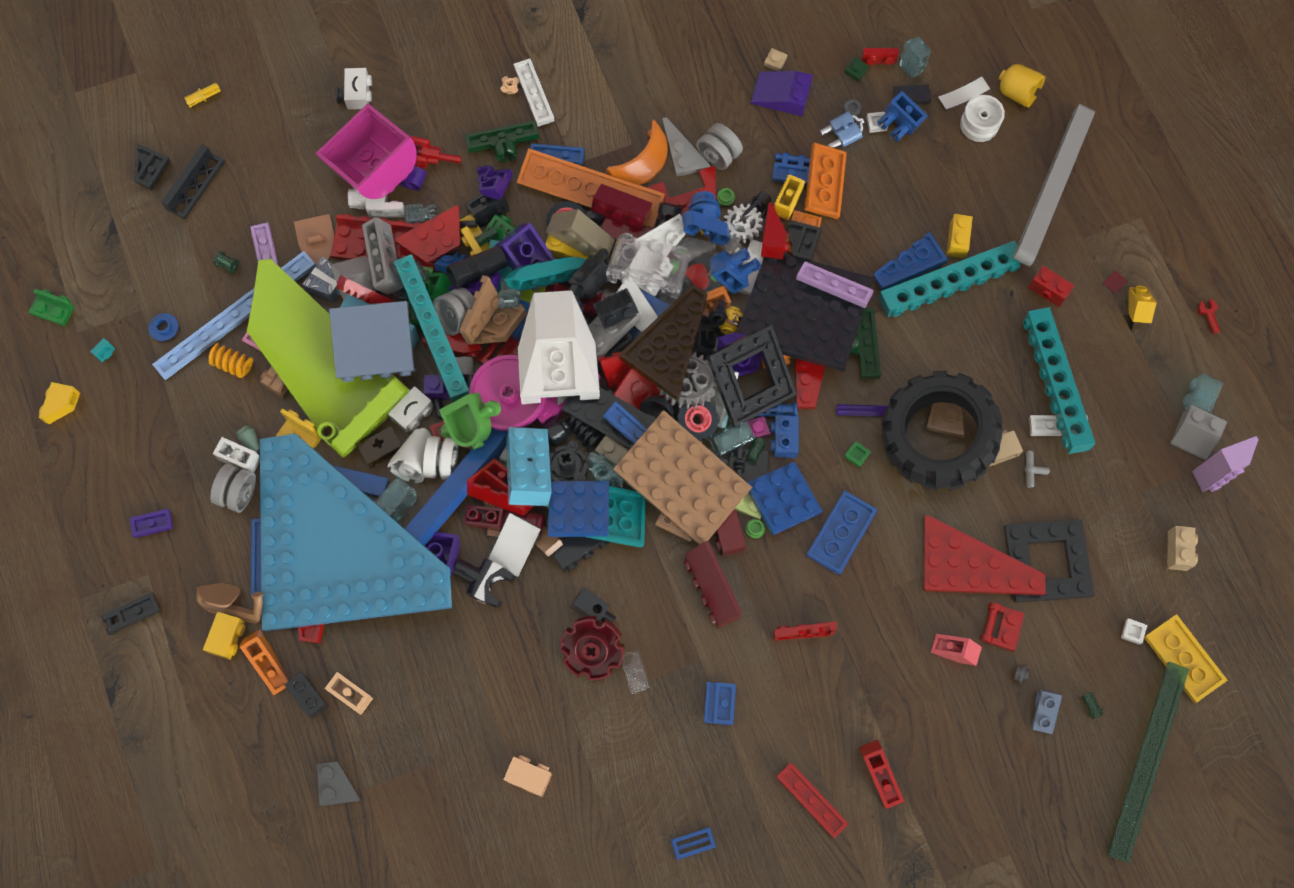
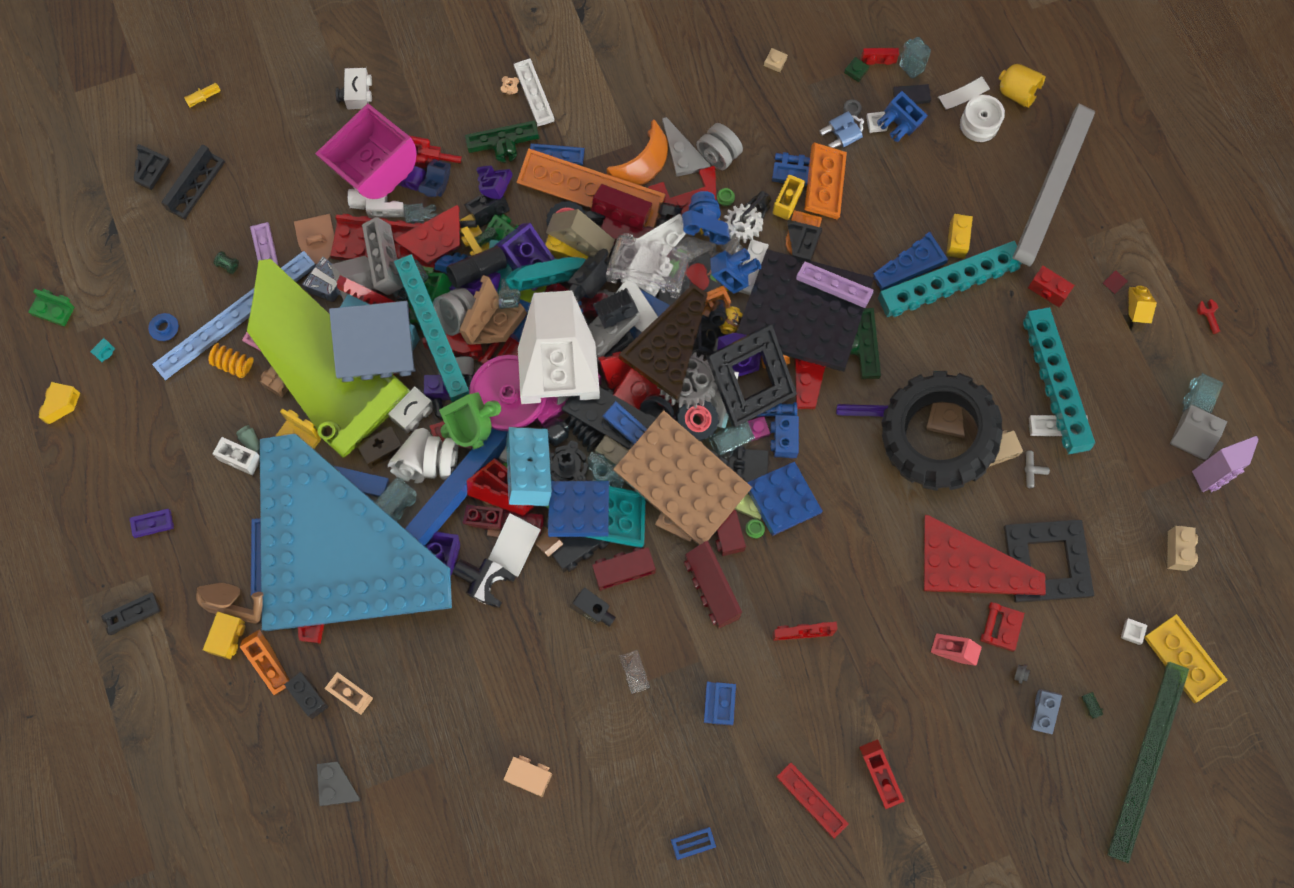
light grey wheel [210,464,256,513] -> none
dark red piece [560,616,625,680] -> none
clear green pin [746,437,766,463] -> none
dark purple slope [751,71,813,116] -> none
red slope [761,203,789,260] -> none
blue tile [806,490,878,576] -> none
green plate [844,441,871,468] -> none
none -> dark blue brick [418,159,451,197]
none -> dark red brick [592,547,656,591]

